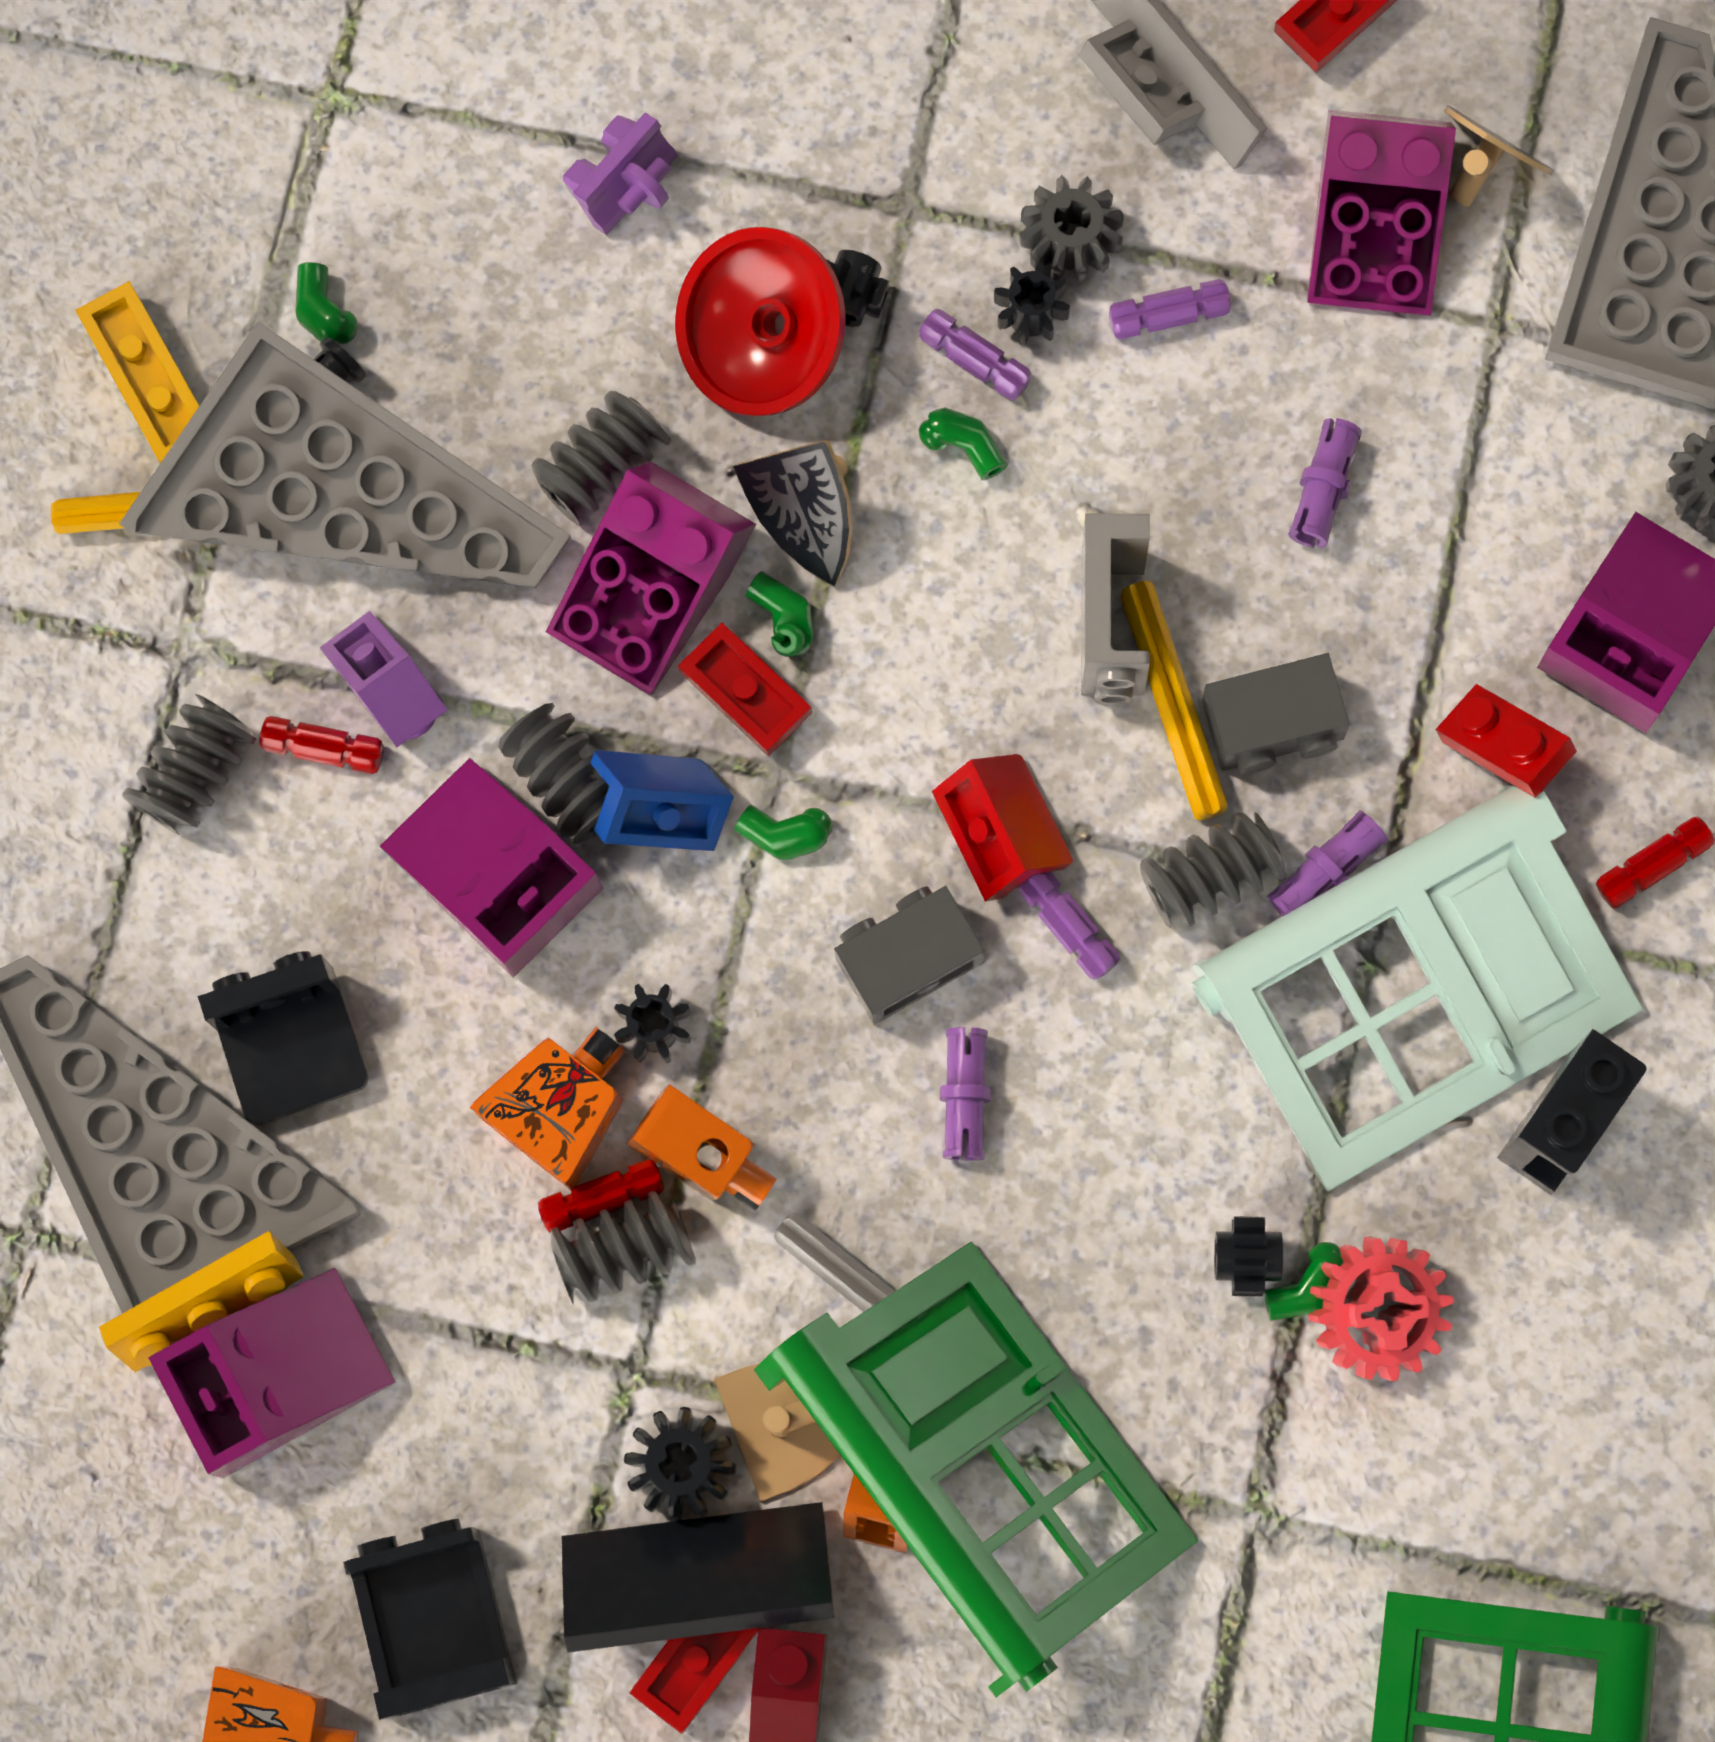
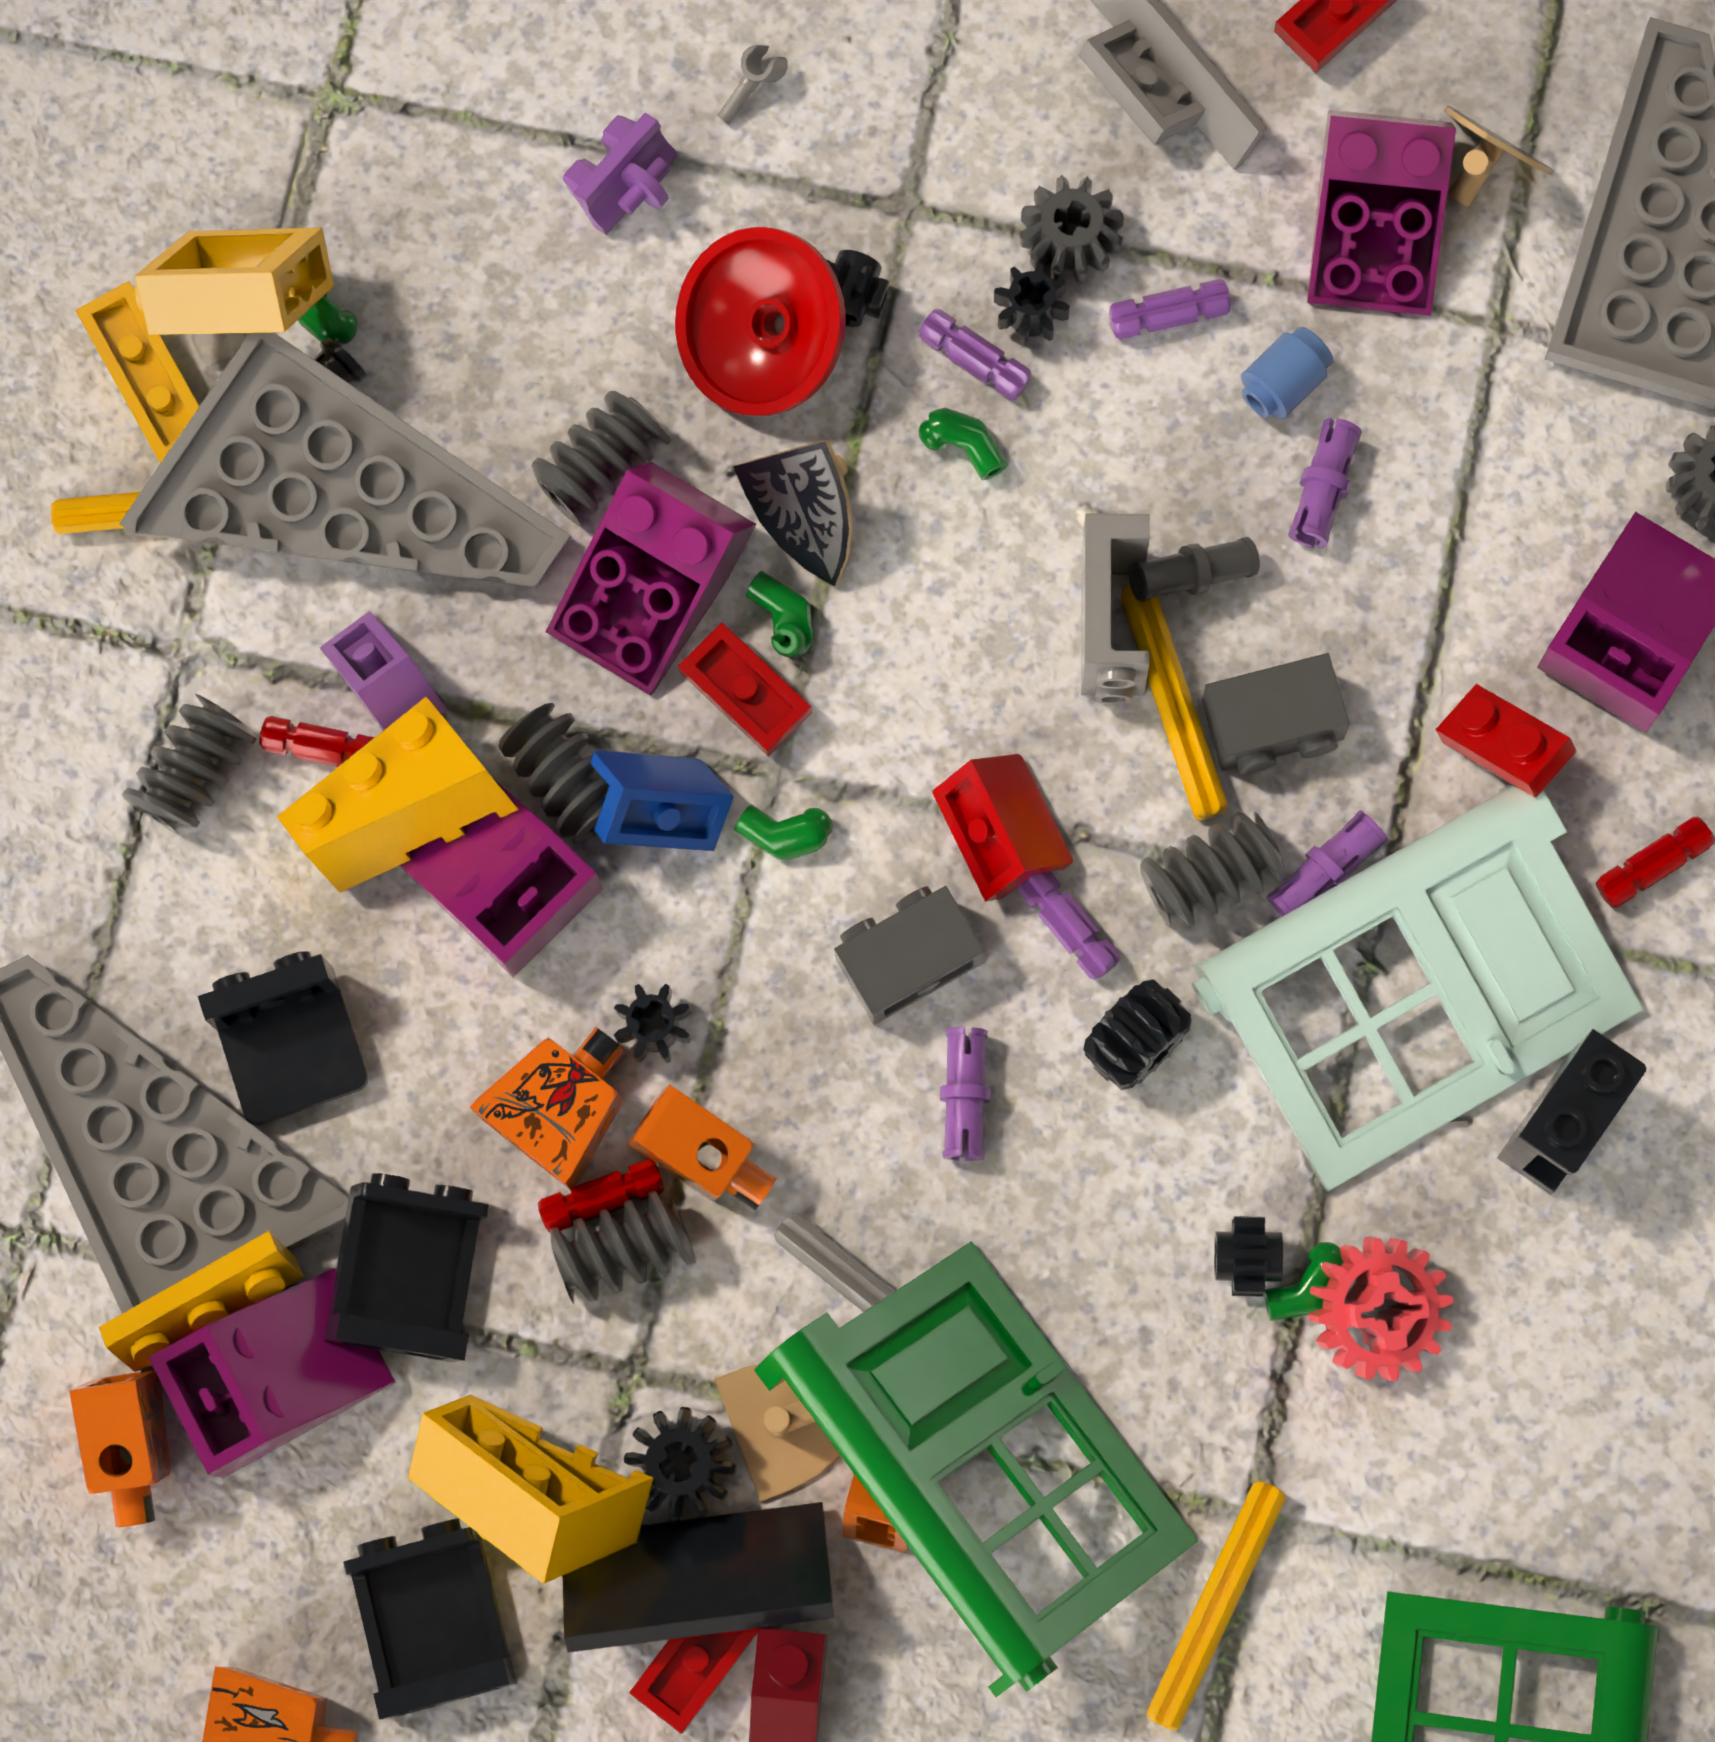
none -> orange torso [69,1370,170,1527]
none -> yellow window [135,227,334,335]
none -> yellow wedge [276,696,519,893]
none -> black panel [324,1173,489,1362]
none -> yellow wedge [408,1394,653,1584]
none -> light grey hand [717,45,788,124]
none -> black gear [1083,979,1192,1090]
none -> dark grey pin [1129,537,1260,602]
none -> yellow axle [1147,1481,1286,1731]
none -> medium blue brick [1241,327,1334,419]

